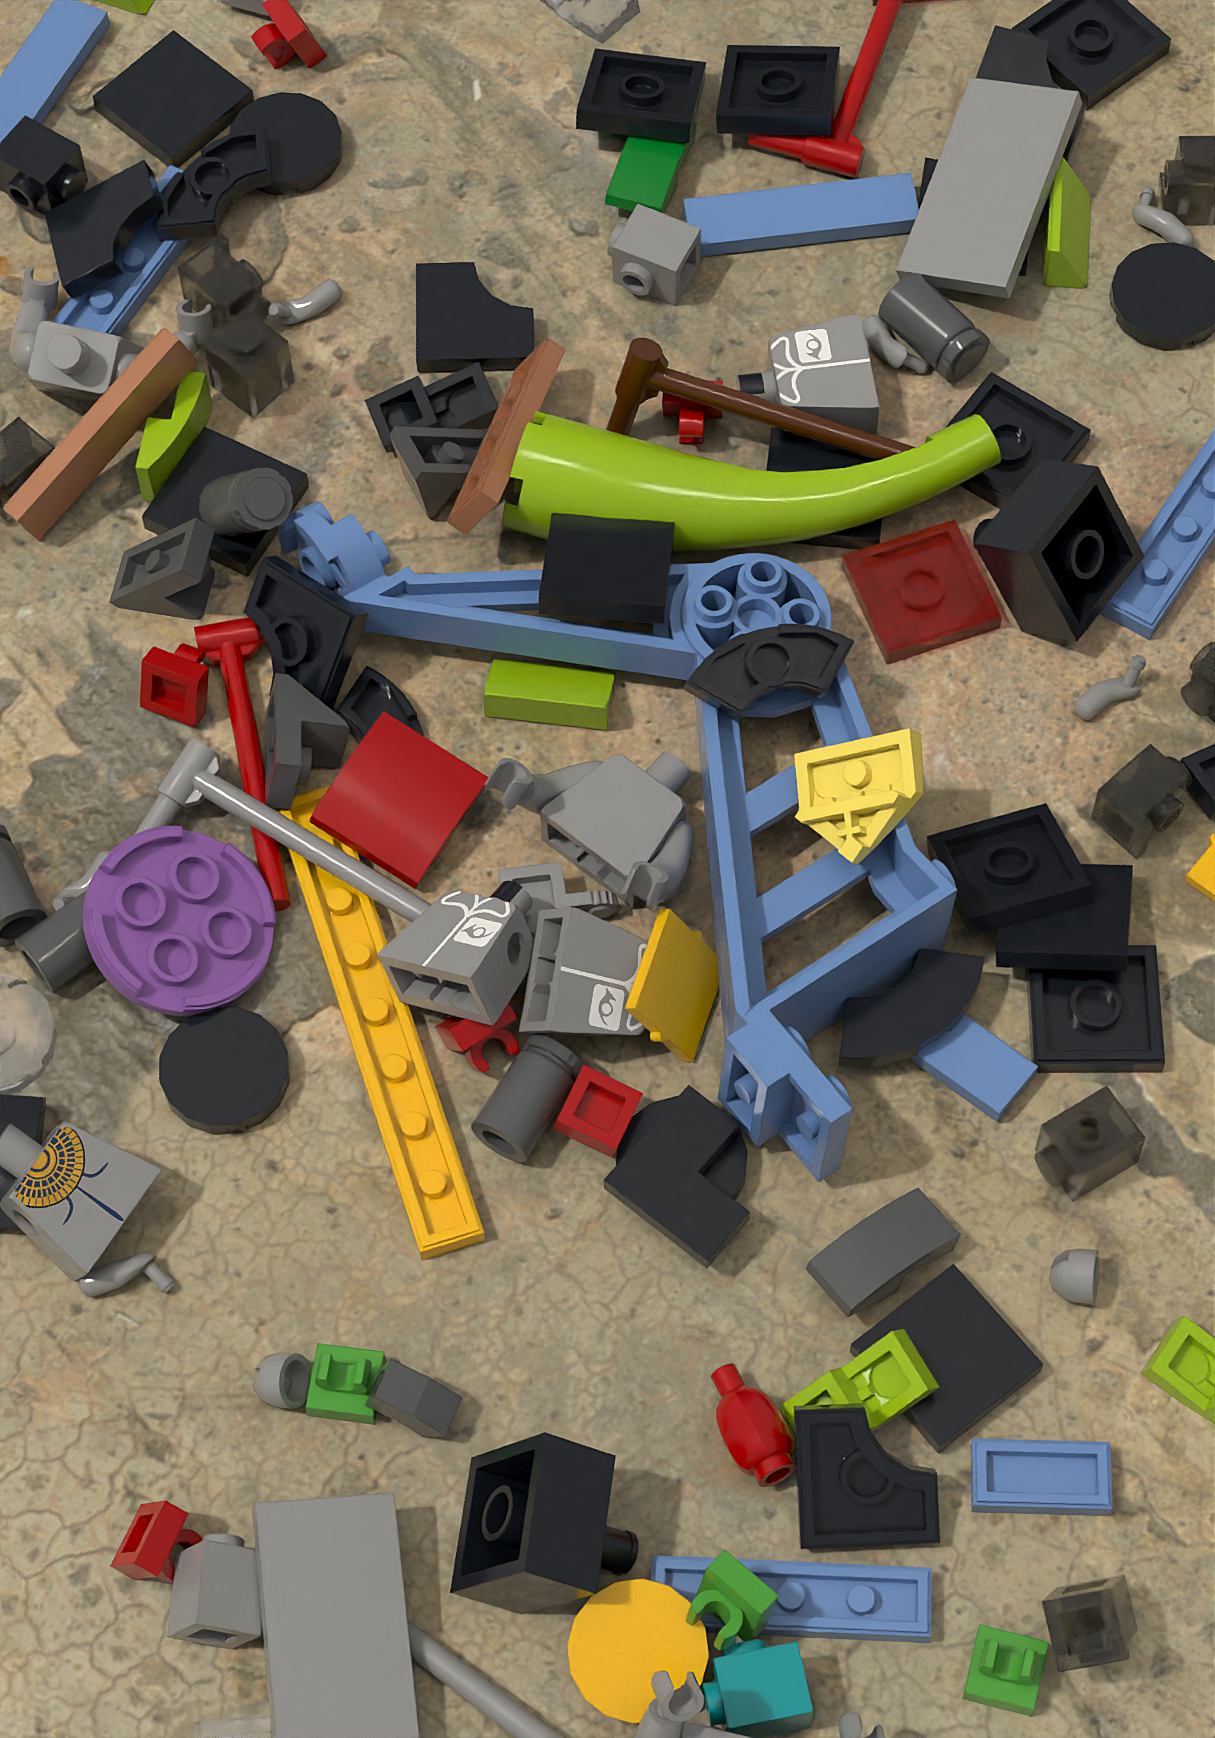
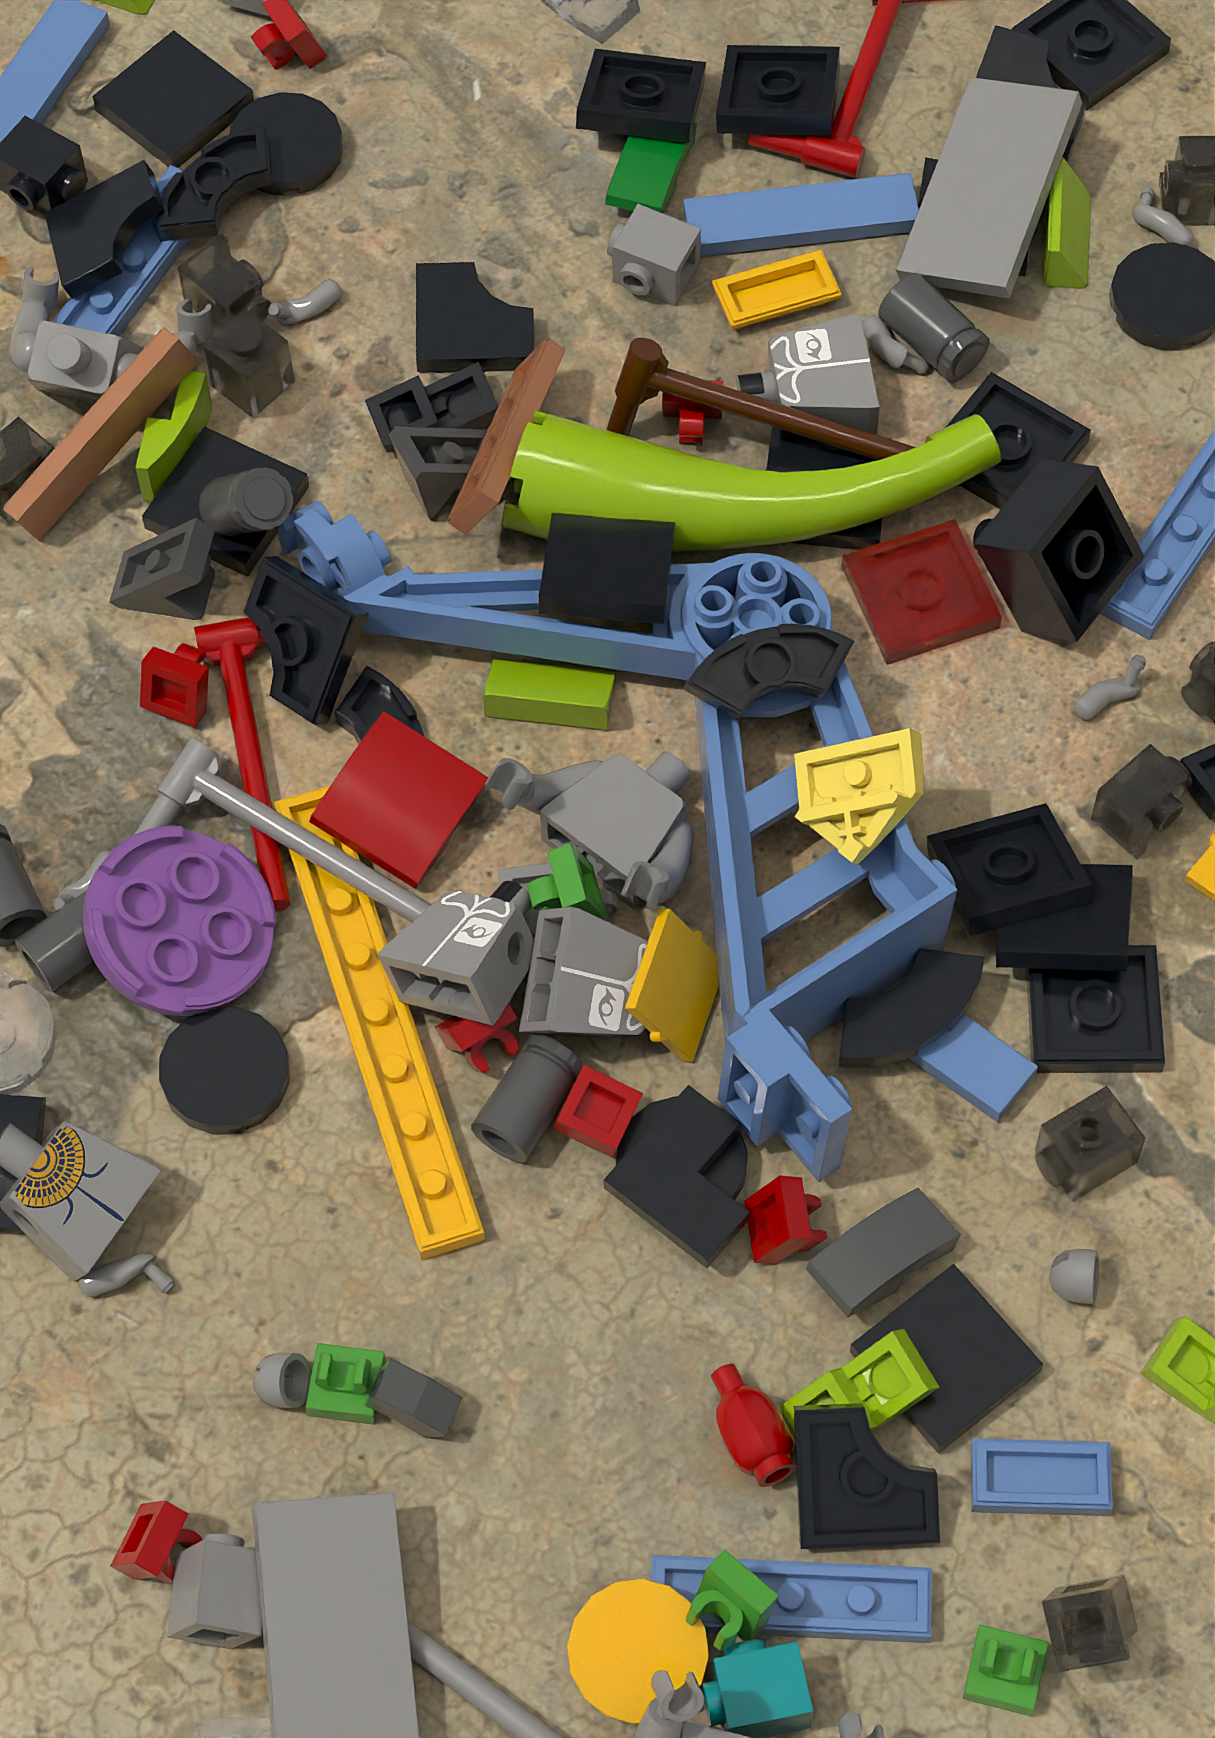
dark grey slope [265,673,350,809] -> none
black brick [450,1432,639,1614] -> none
none -> bright green tile [527,843,609,921]
none -> yellow tile [712,249,842,330]
none -> red tile [744,1175,827,1265]

